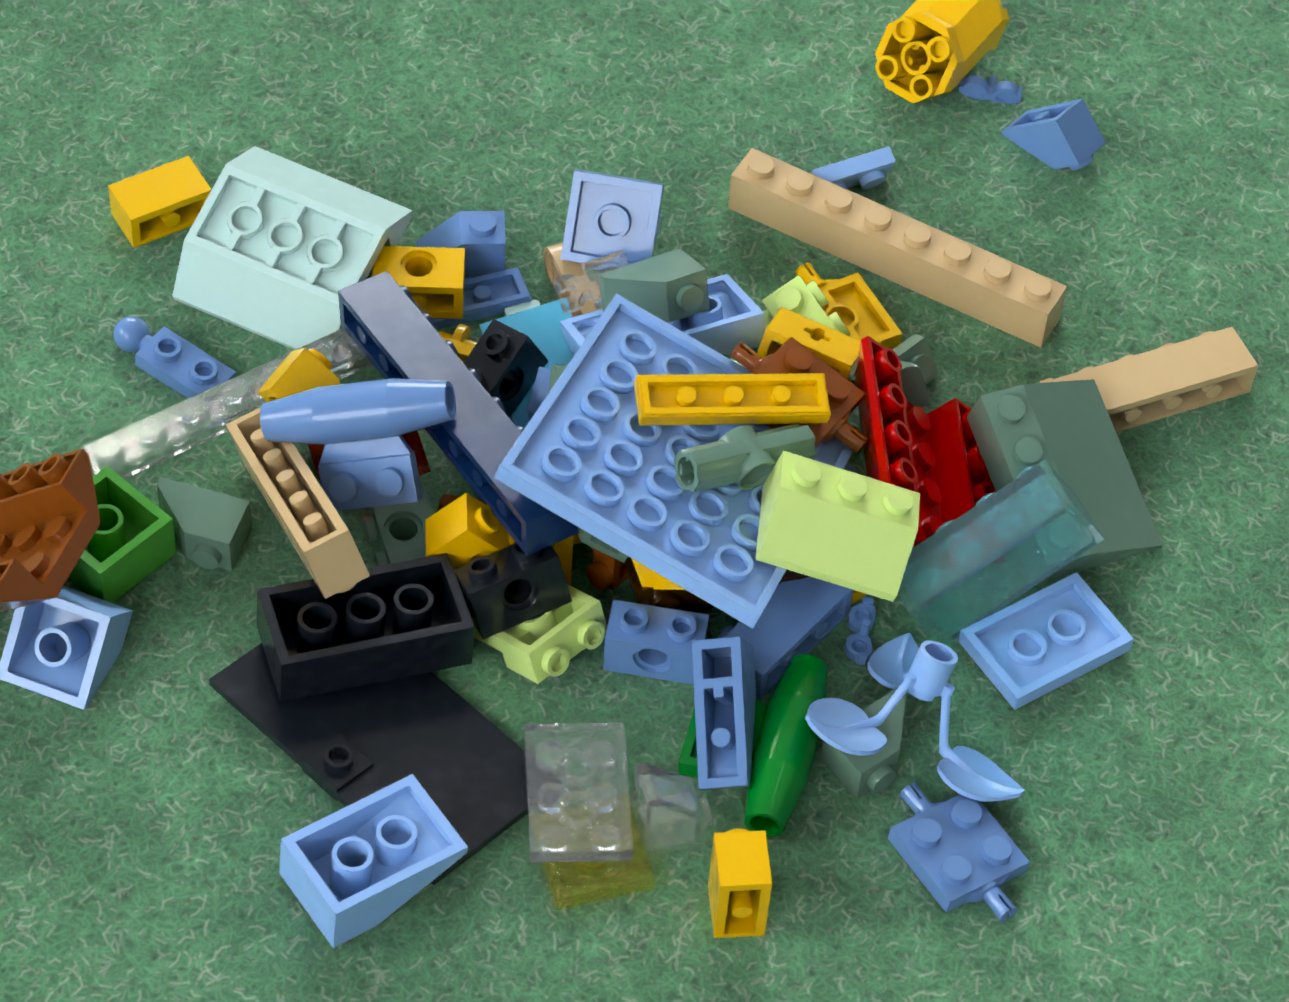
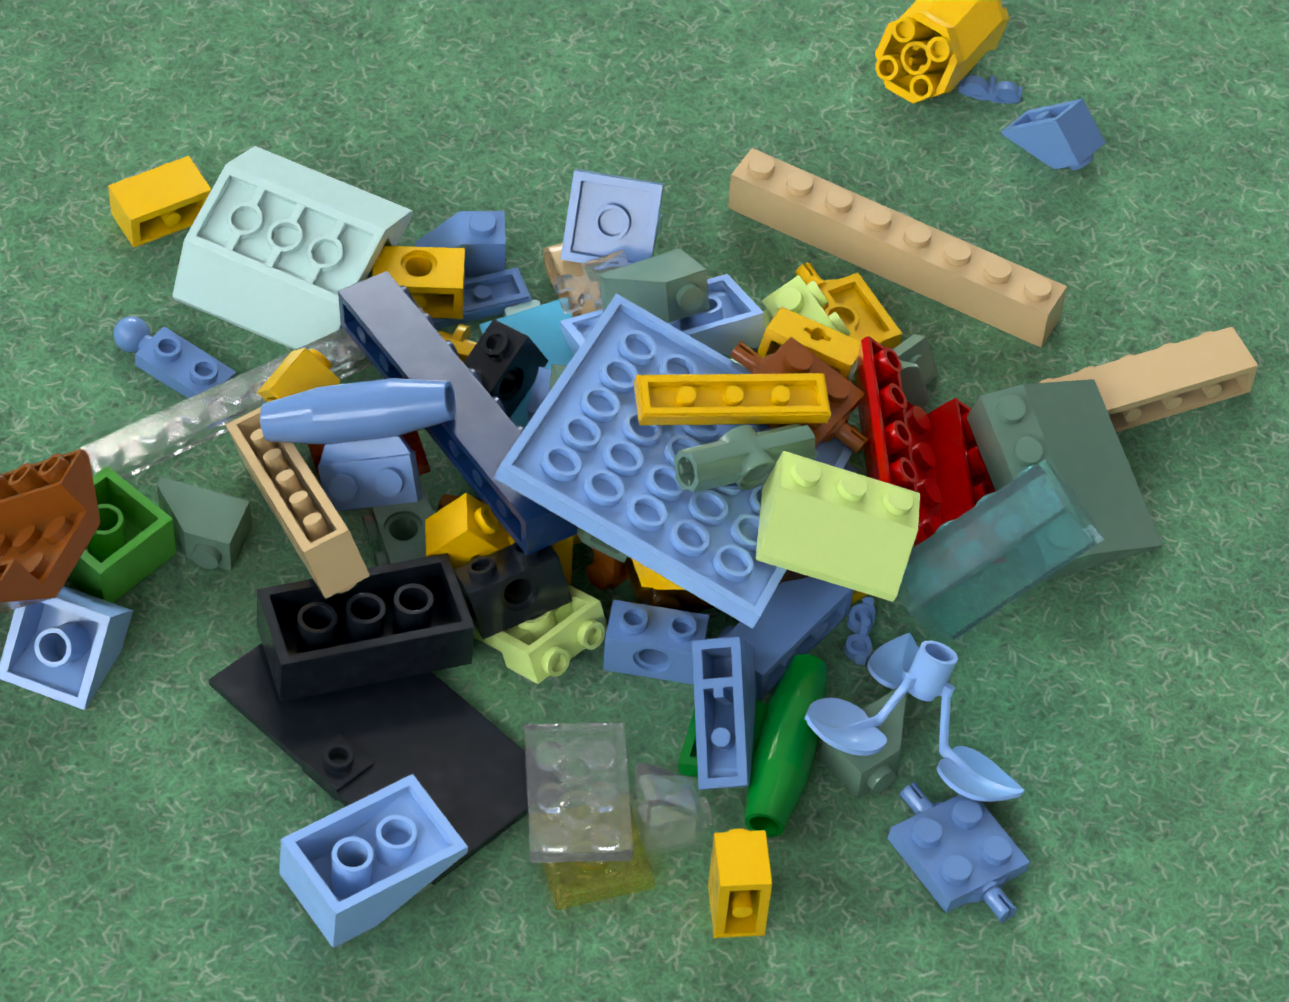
light blue plate [810,146,896,189] -> none
light blue plate [958,572,1134,710] -> none

